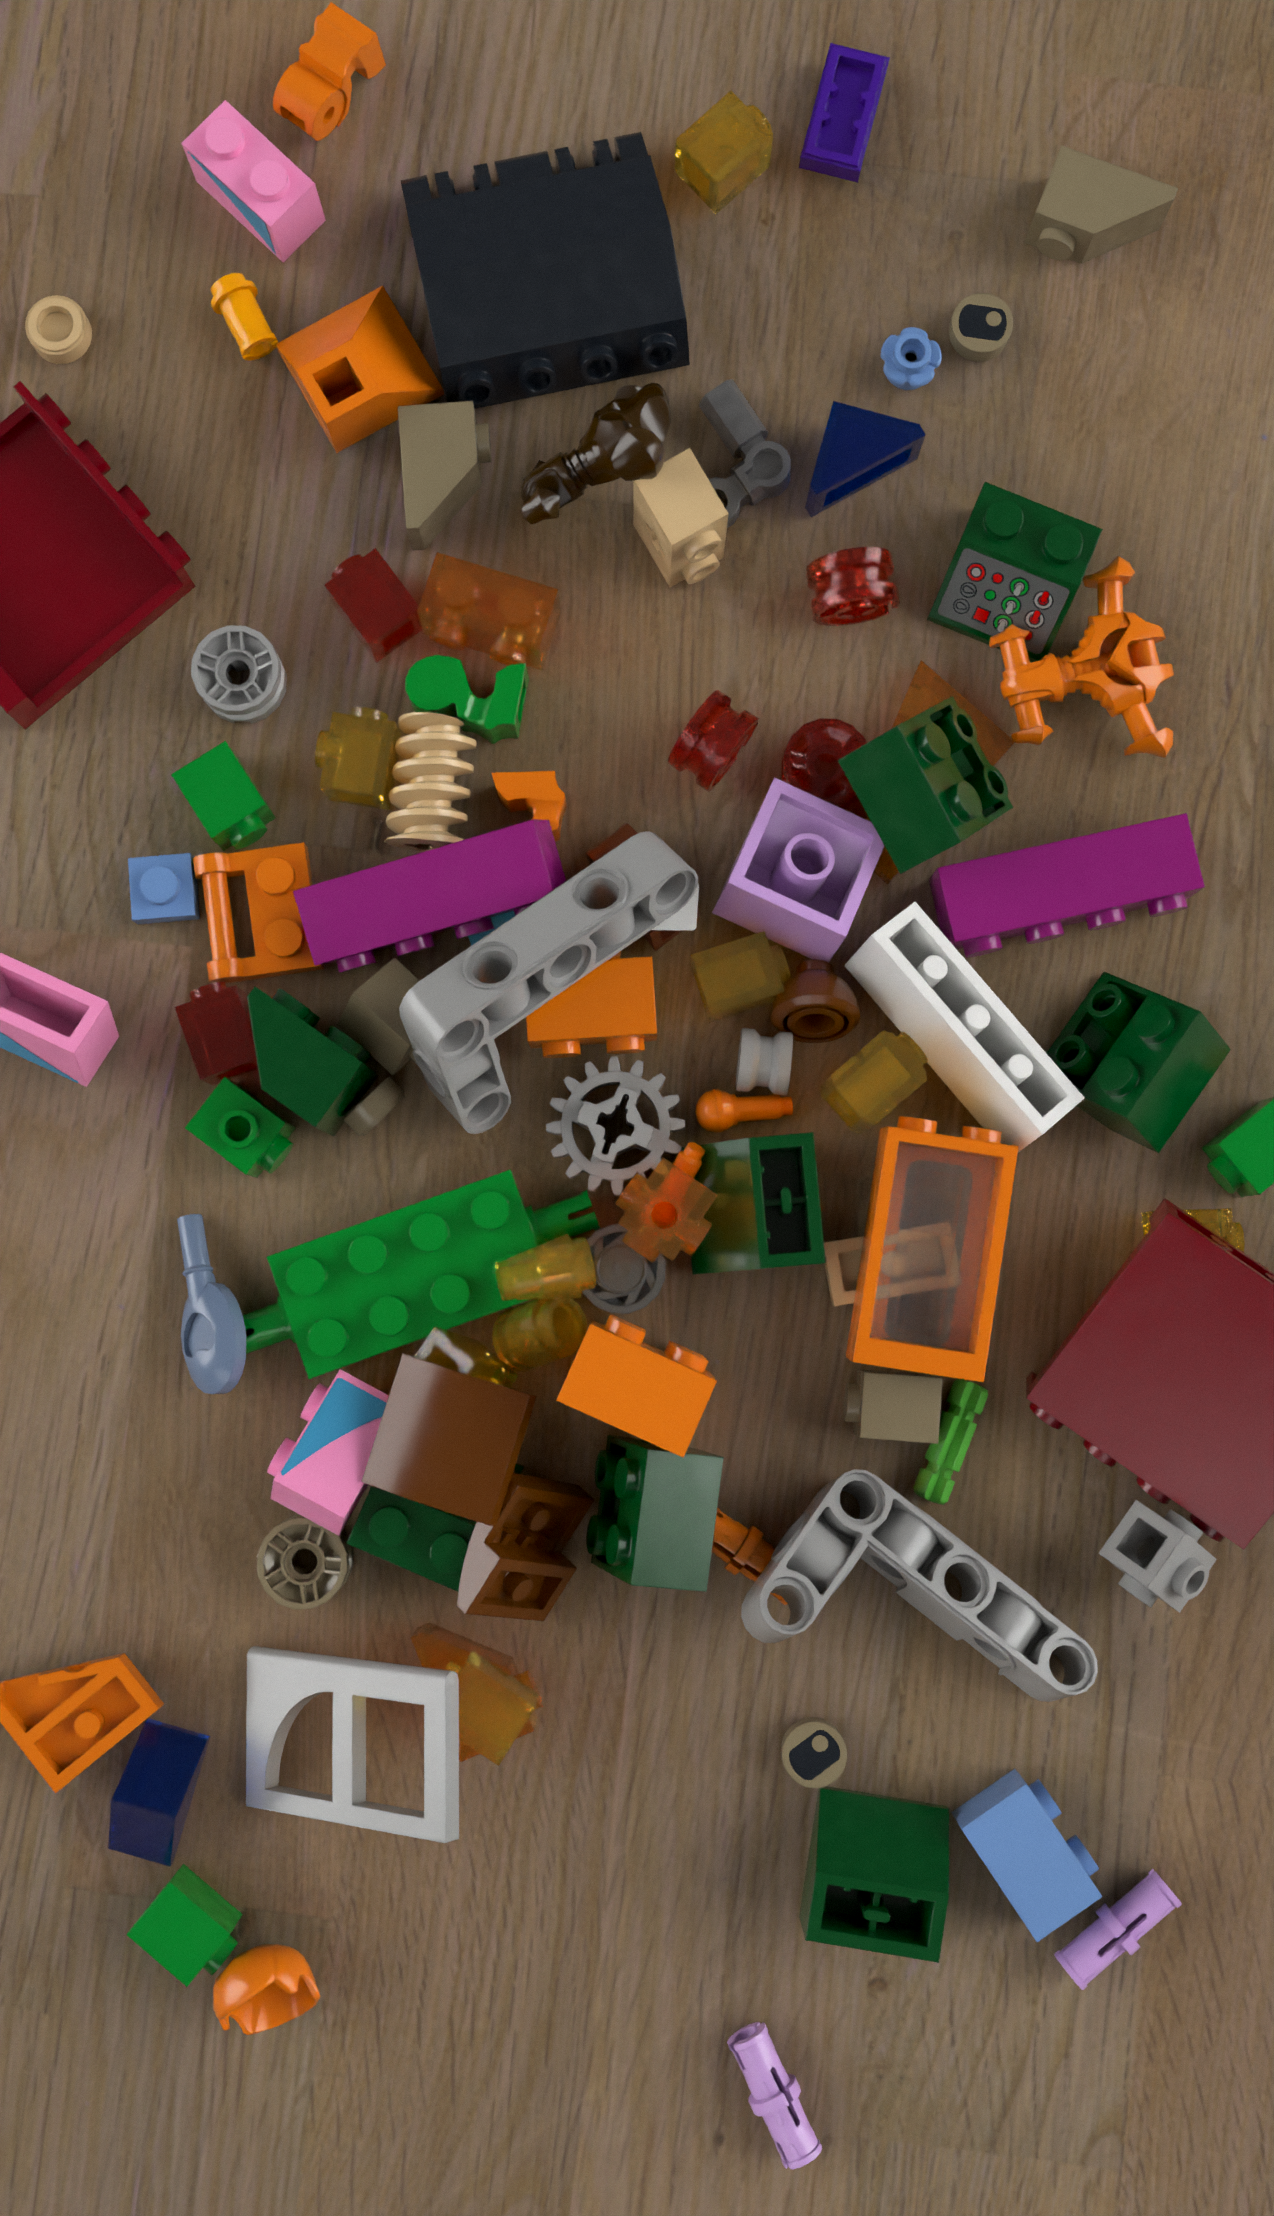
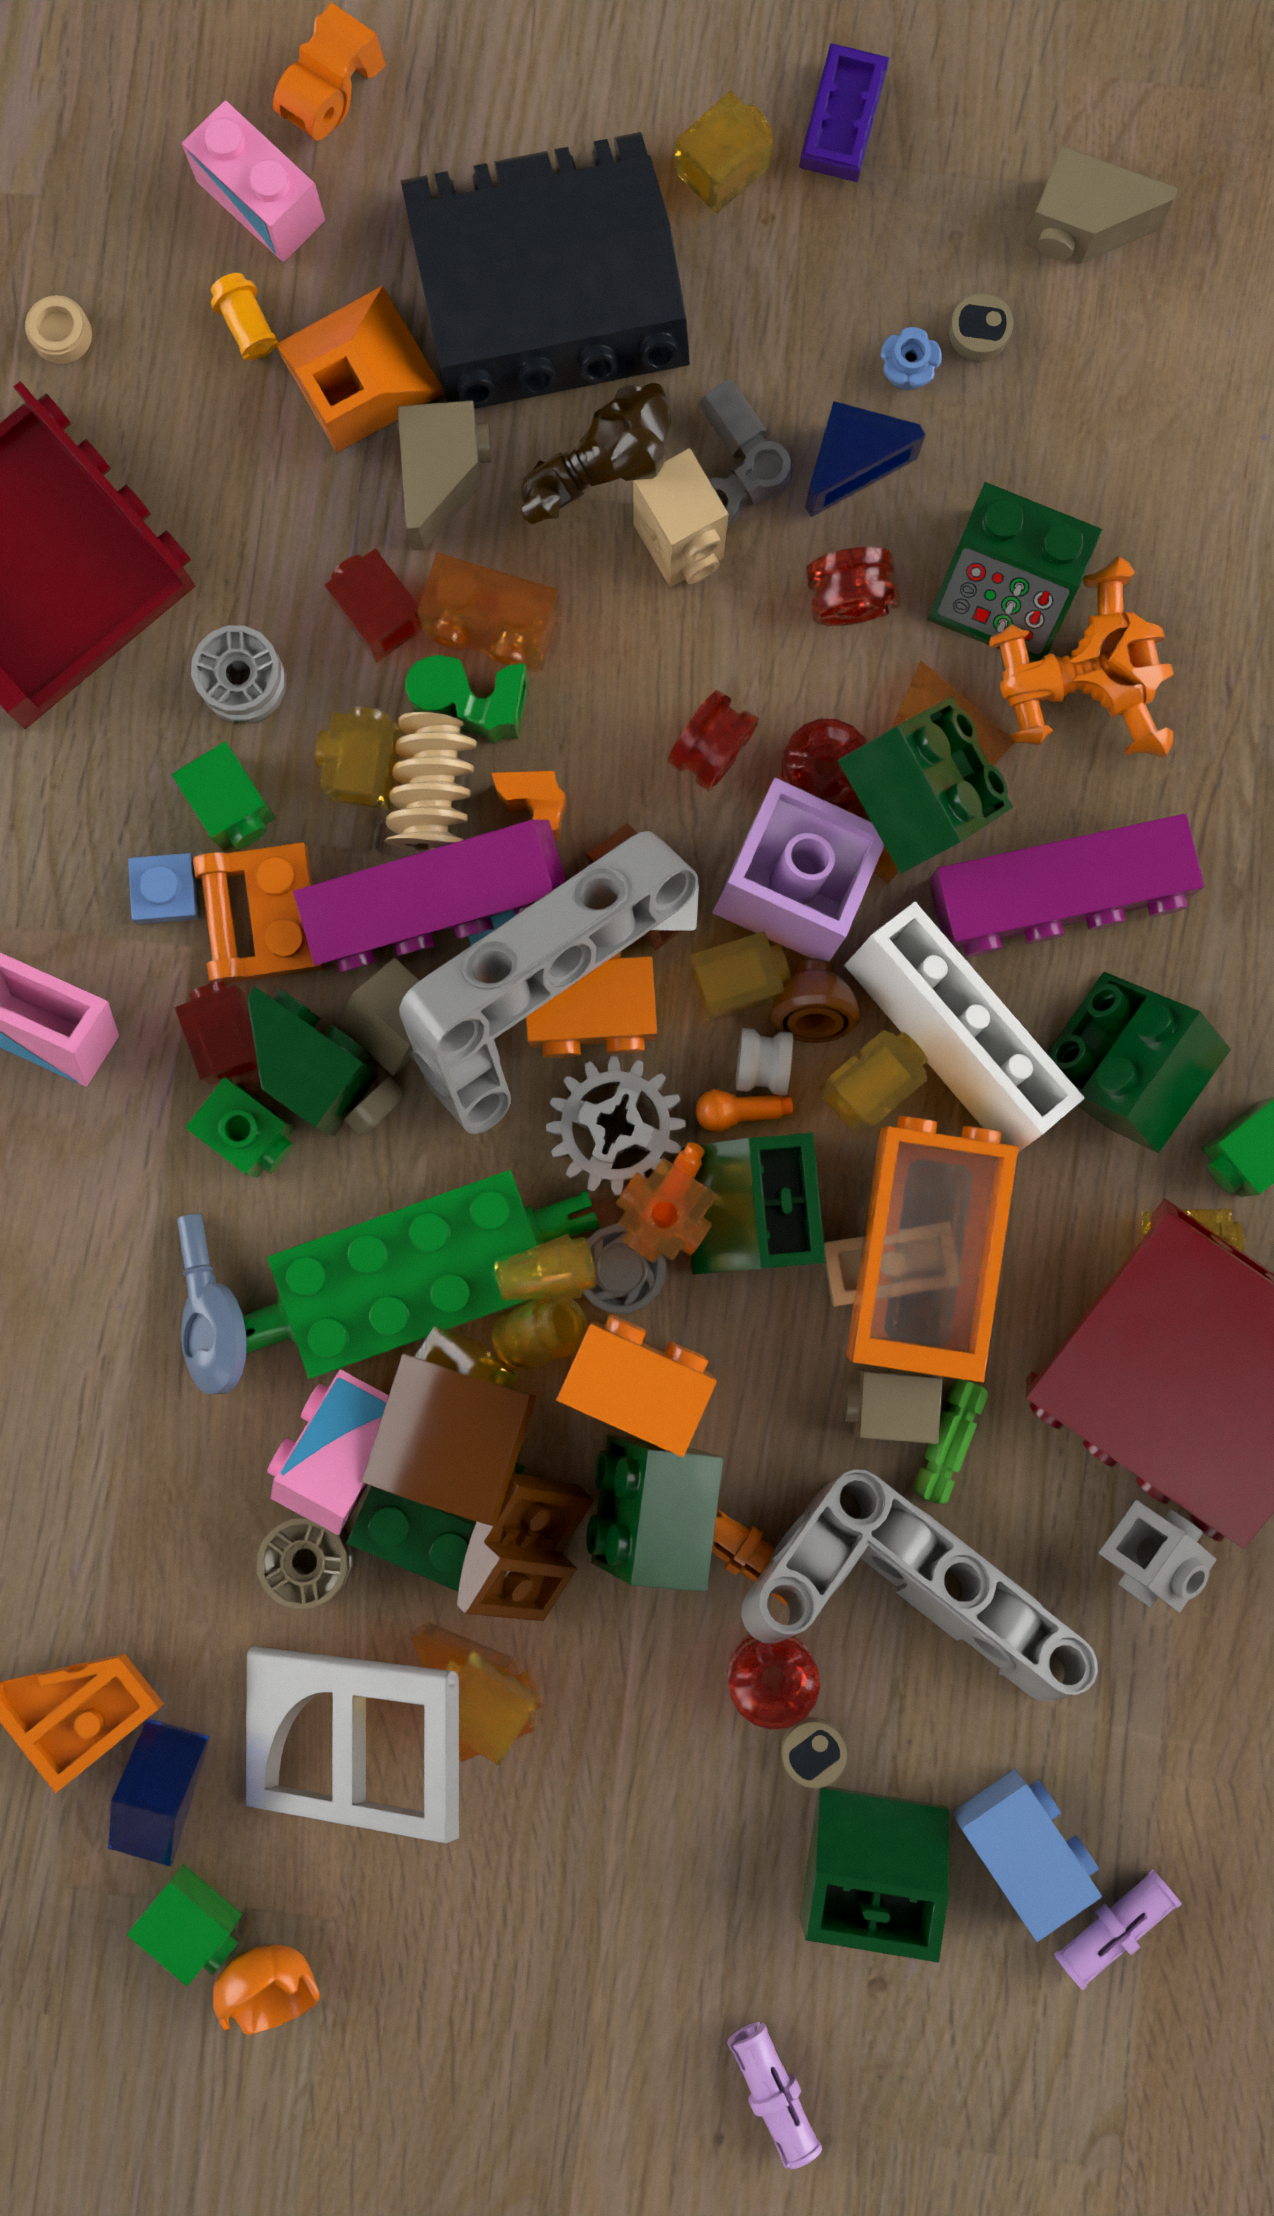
none -> clear red wheel [726,1634,820,1730]

